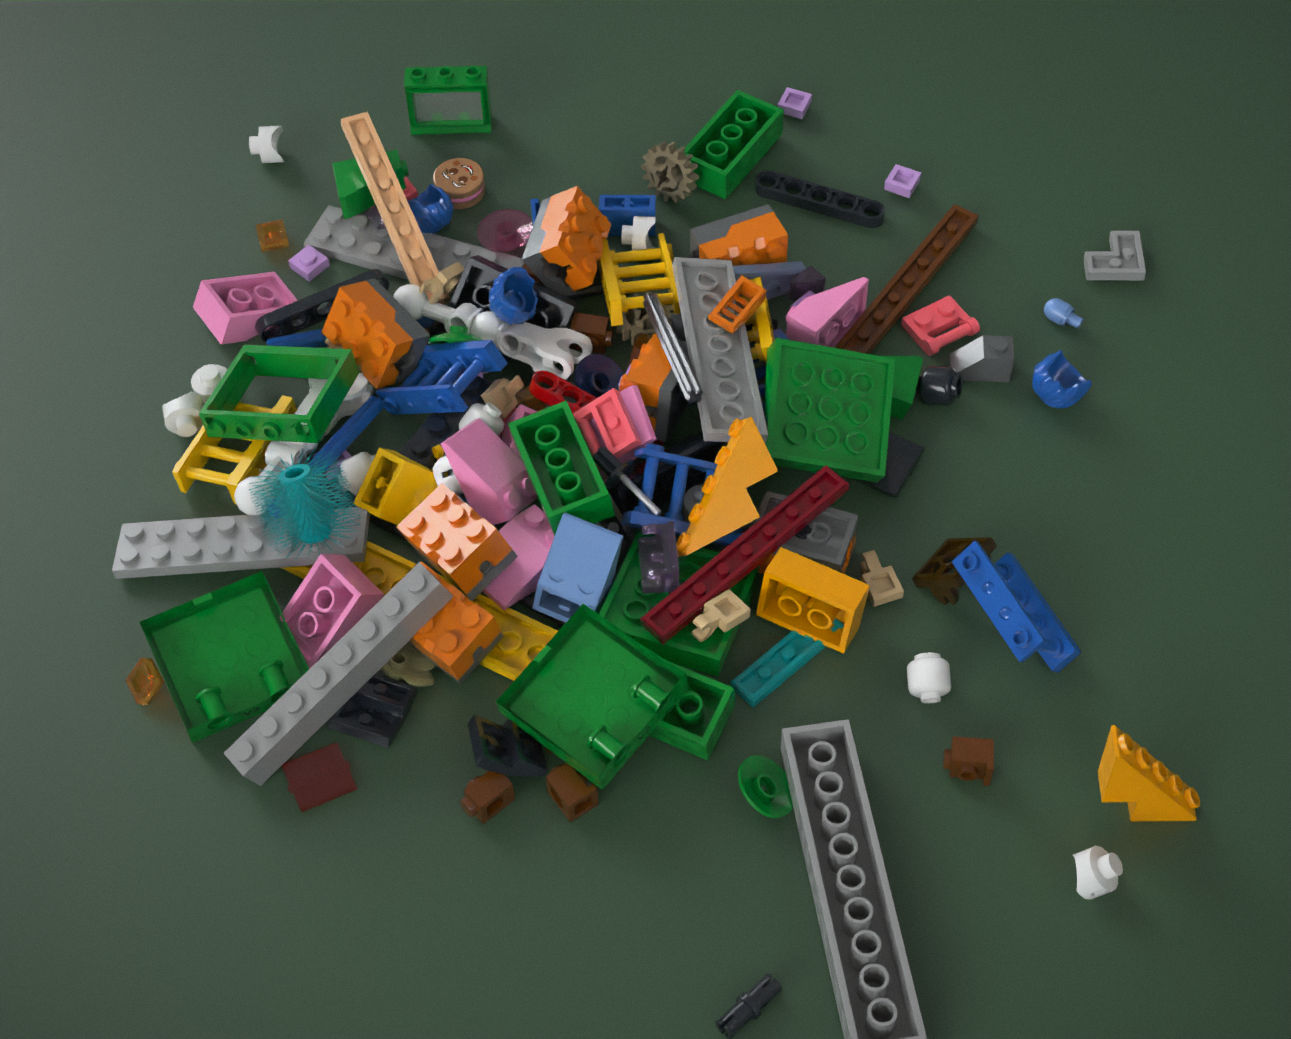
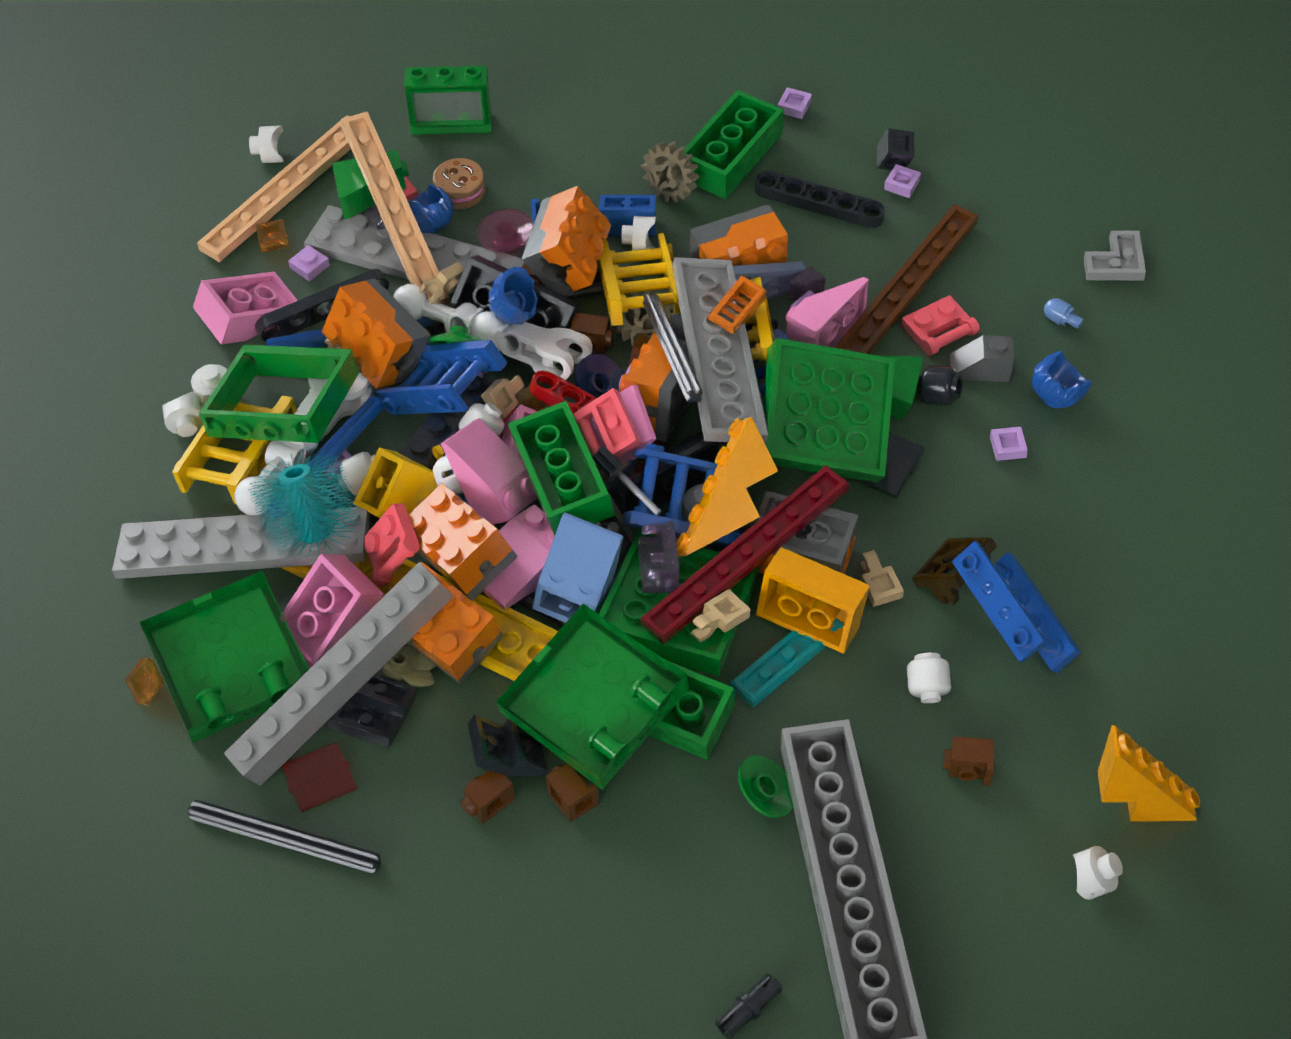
none -> axle [187,800,381,873]
none -> light nougat plate [197,115,351,263]
none -> coral plate [364,503,420,587]
none -> black brick [877,128,915,171]
none -> lavender plate [990,427,1028,461]

